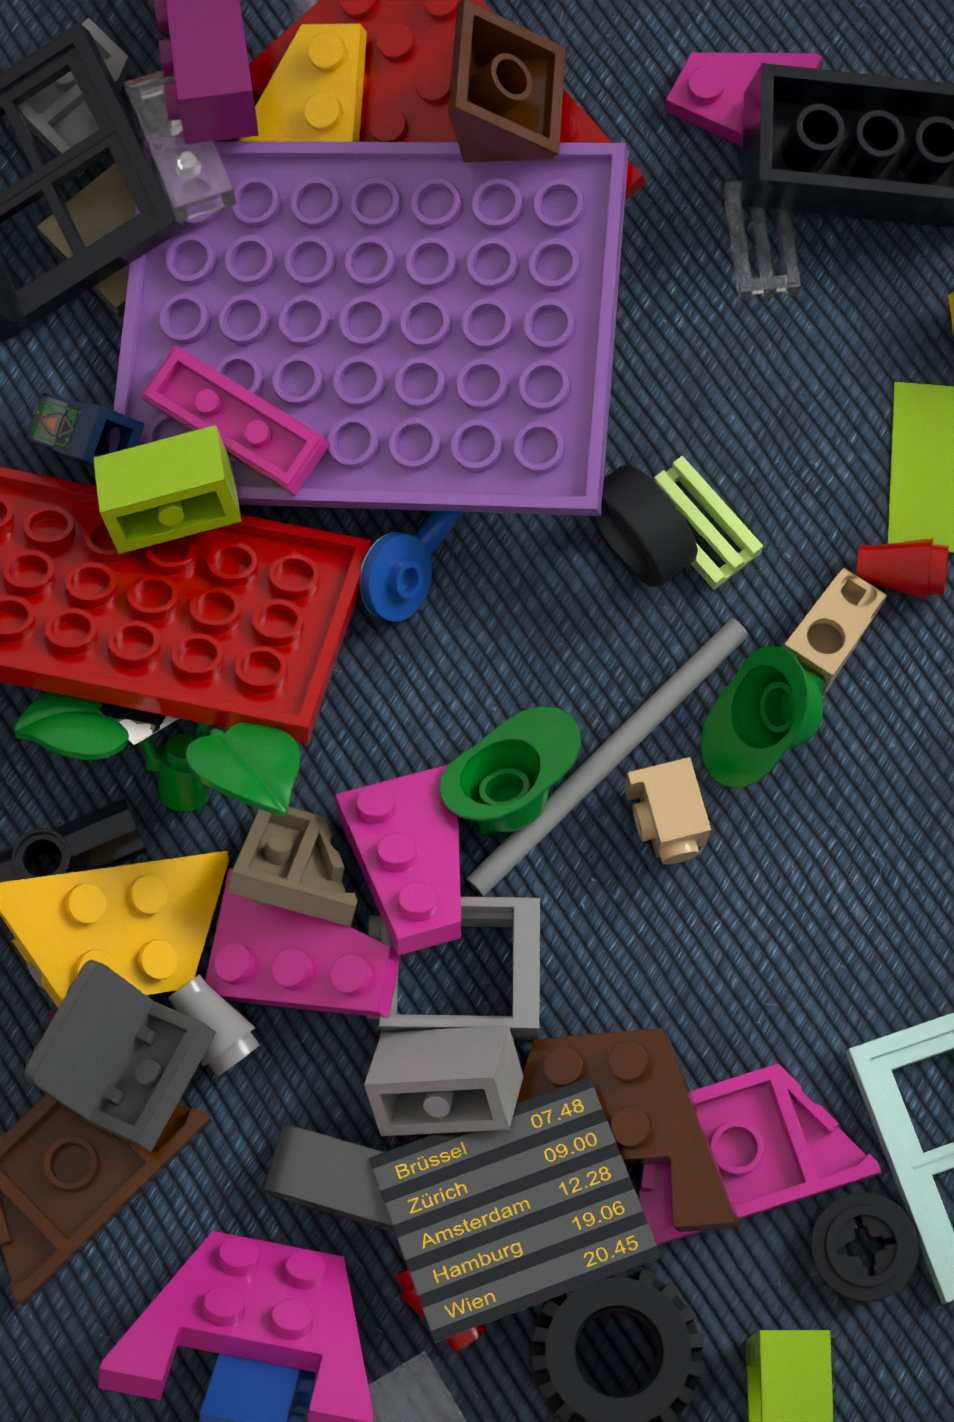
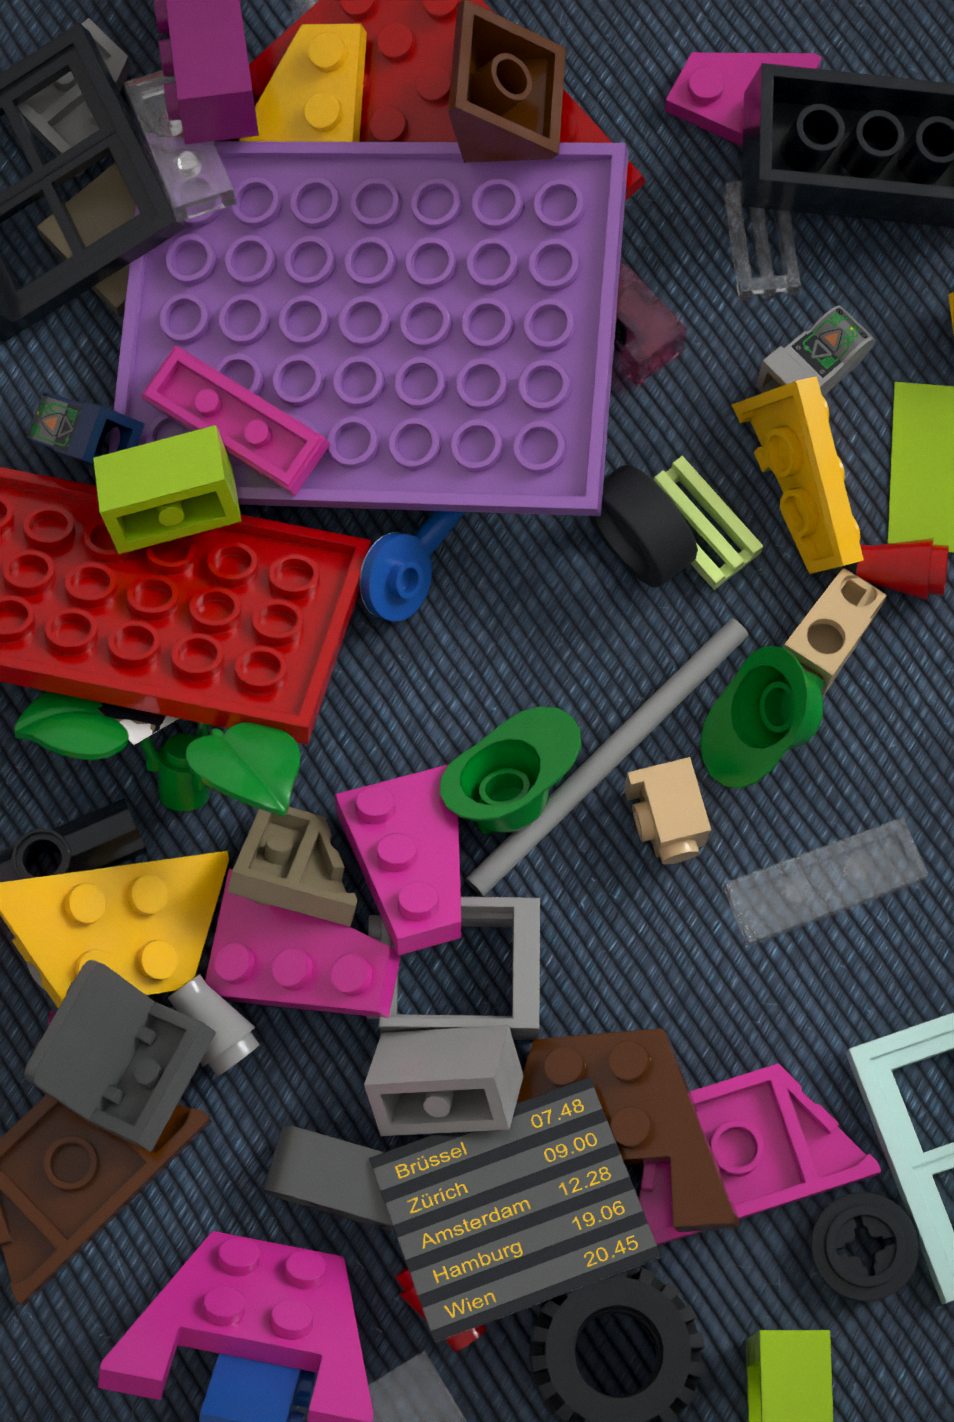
none -> clear pink leg [615,262,687,387]
none -> clear tile [723,817,929,947]
none -> yellow wing [731,376,864,574]
none -> leg [756,305,875,396]

